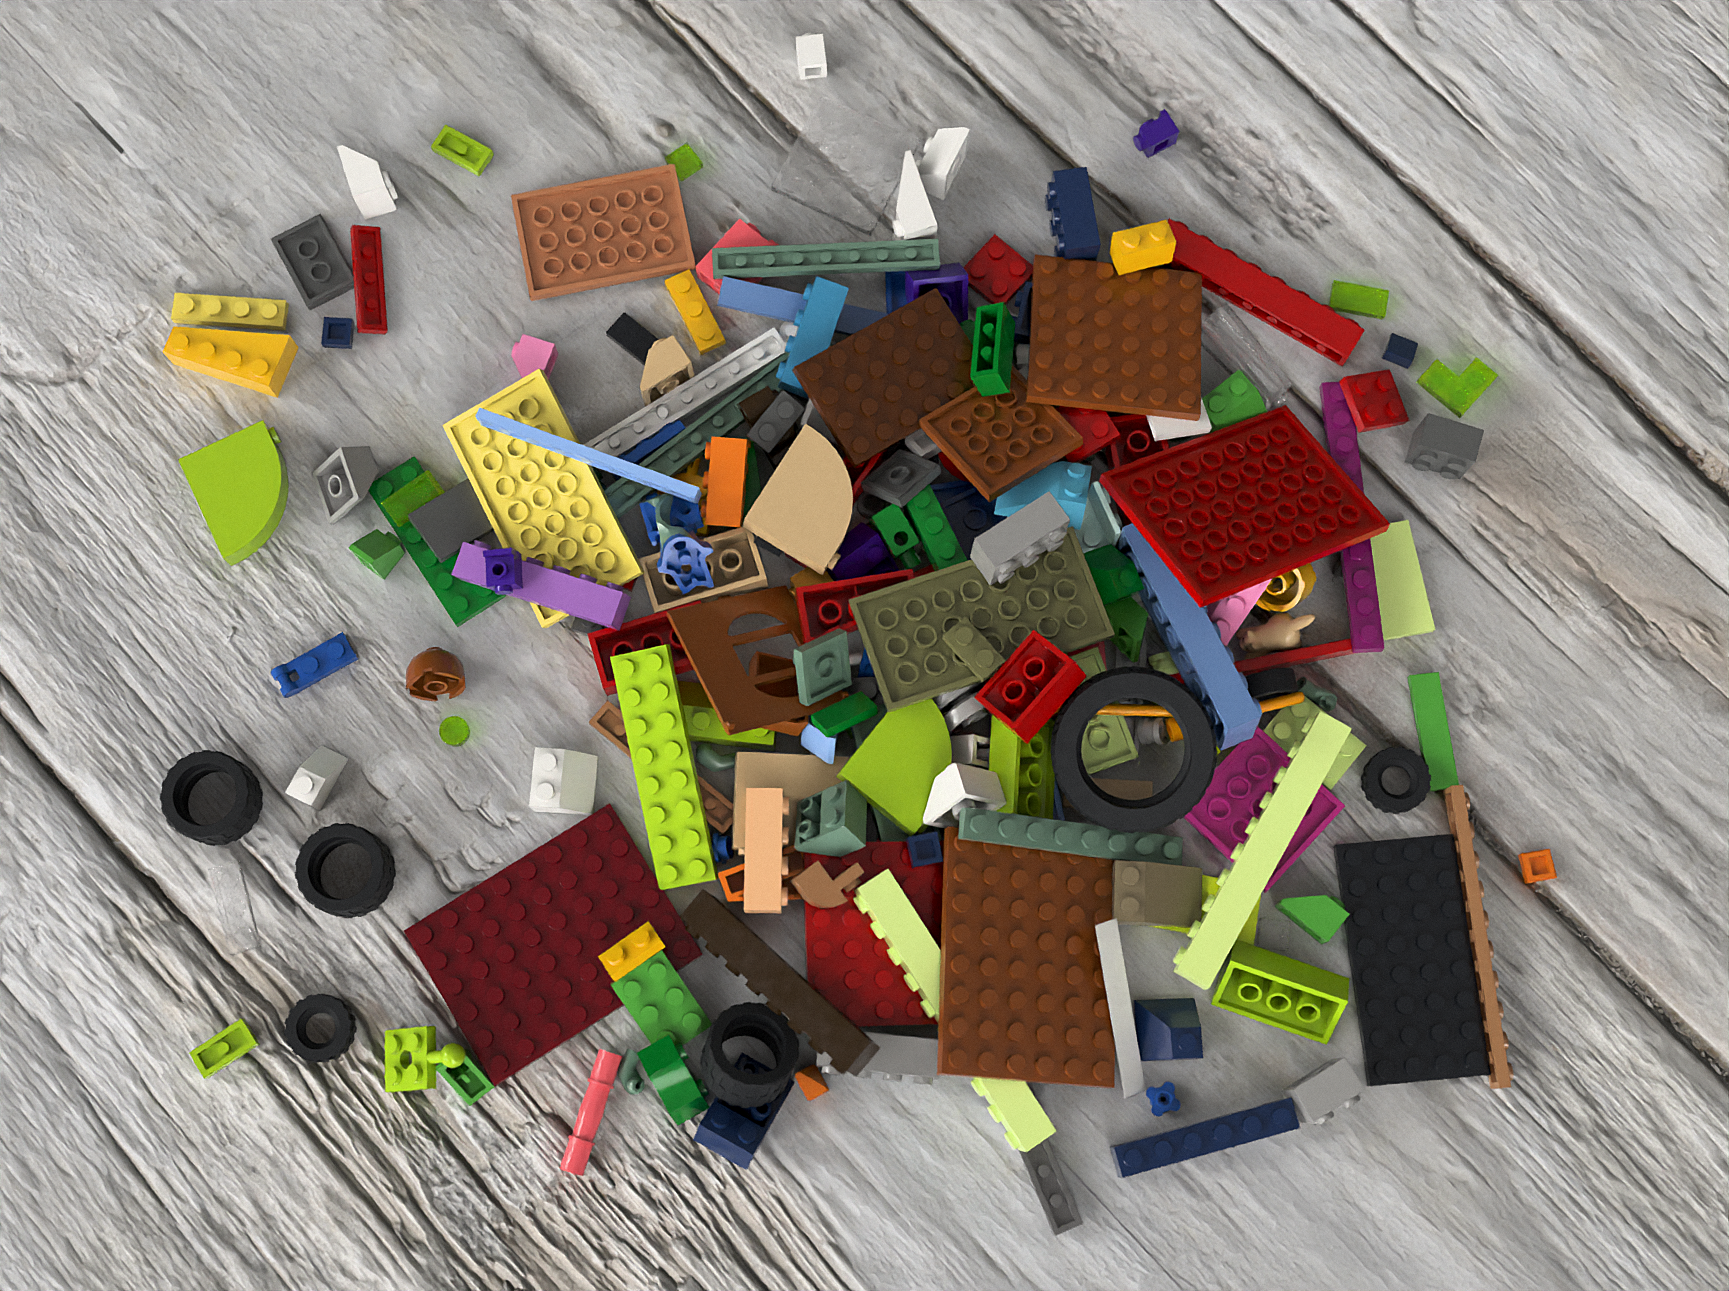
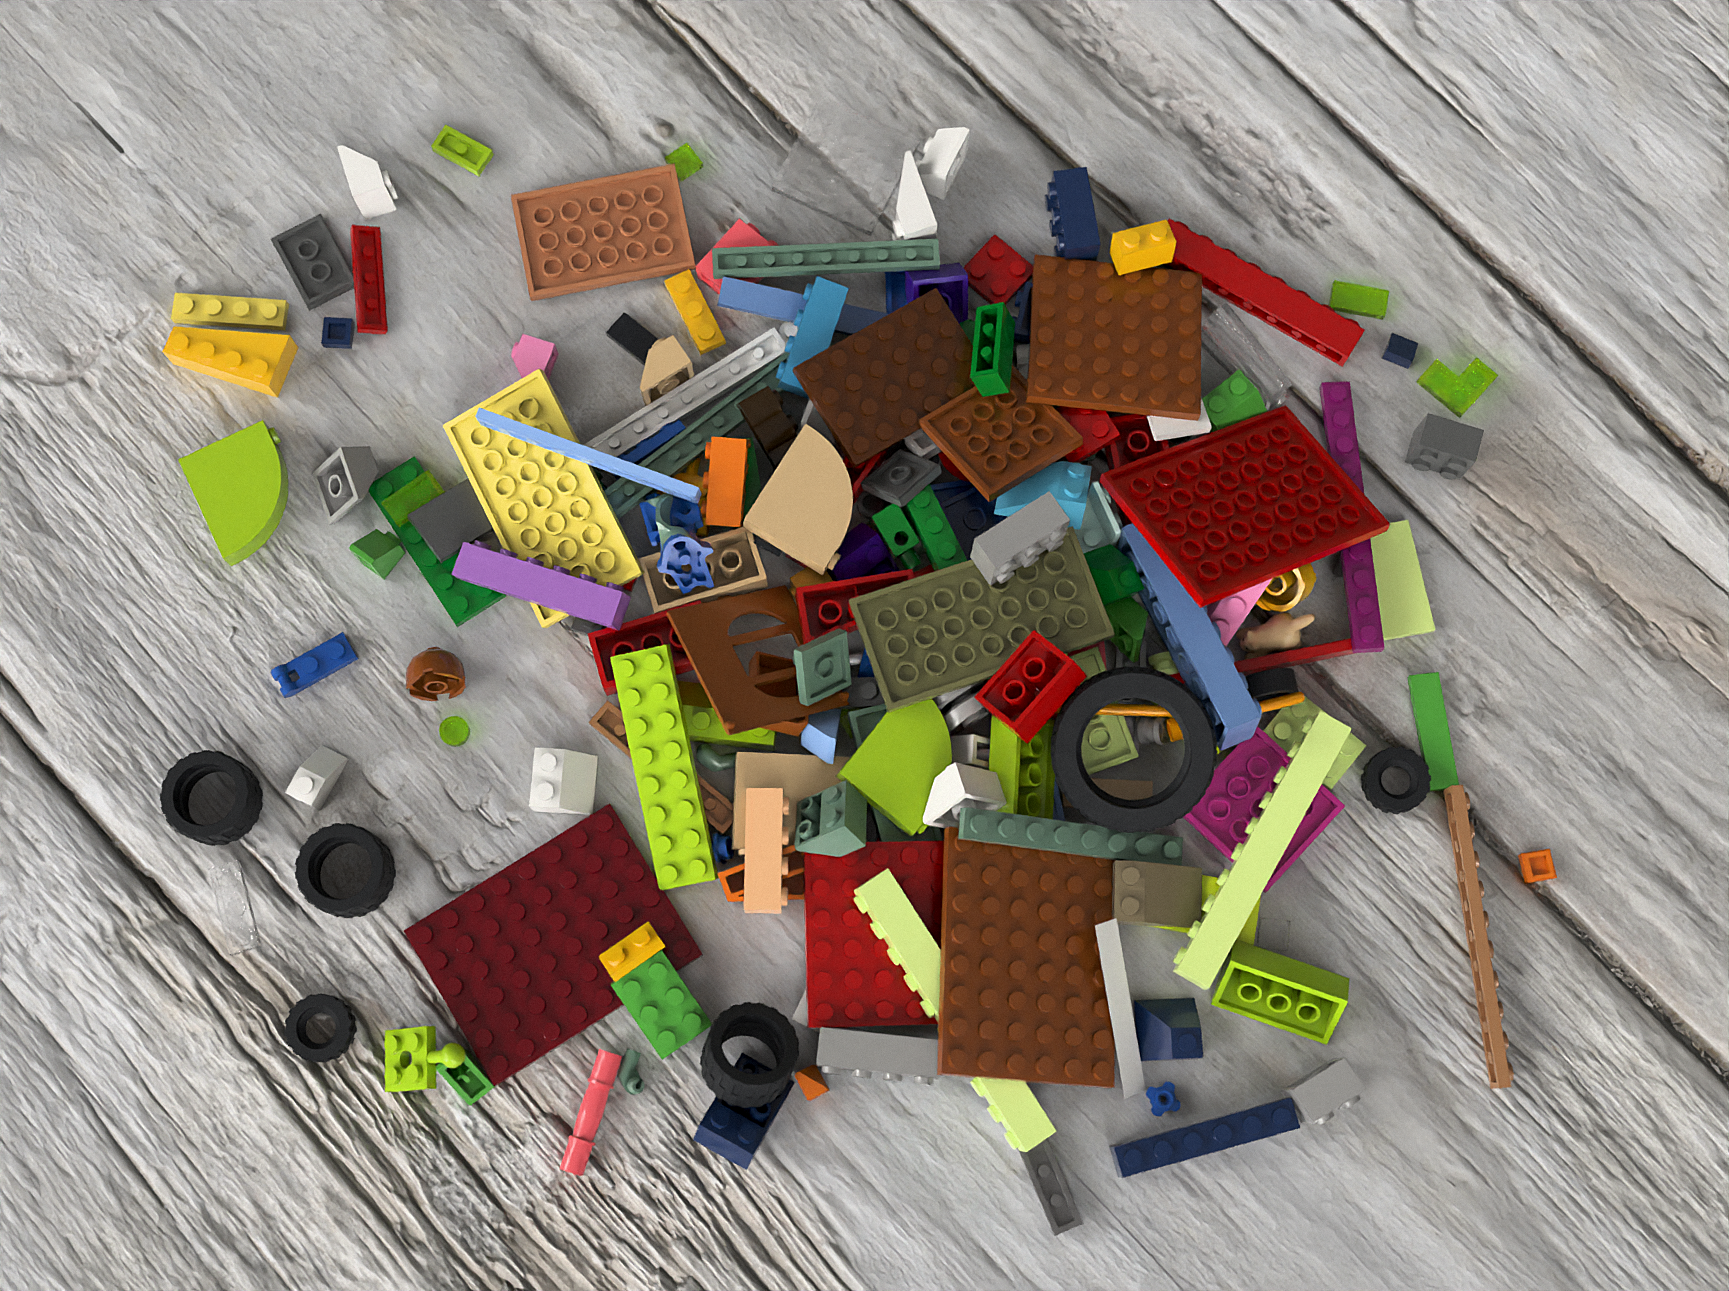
lime plate [189,1018,260,1079] -> none
dark purple brick [483,548,523,595] -> none
green brick [637,1035,709,1126] -> none
dark brown brick [679,889,881,1077] -> none
dark grey plate [746,390,805,454] -> none
medium nougat brick [791,861,864,908] -> none
white brick [796,33,827,80] -> none
green tile [811,691,878,738] -> none
dark blue plate [906,831,943,868] -> none
olive plate [942,617,1006,682] -> none
dark purple brick [1133,109,1179,158] -> none
bright green slope [1274,895,1349,945] -> none
sand green arm [1297,677,1337,711] -> none
black plate [1333,834,1491,1087] -> none
red plate [1339,369,1409,433] -> none

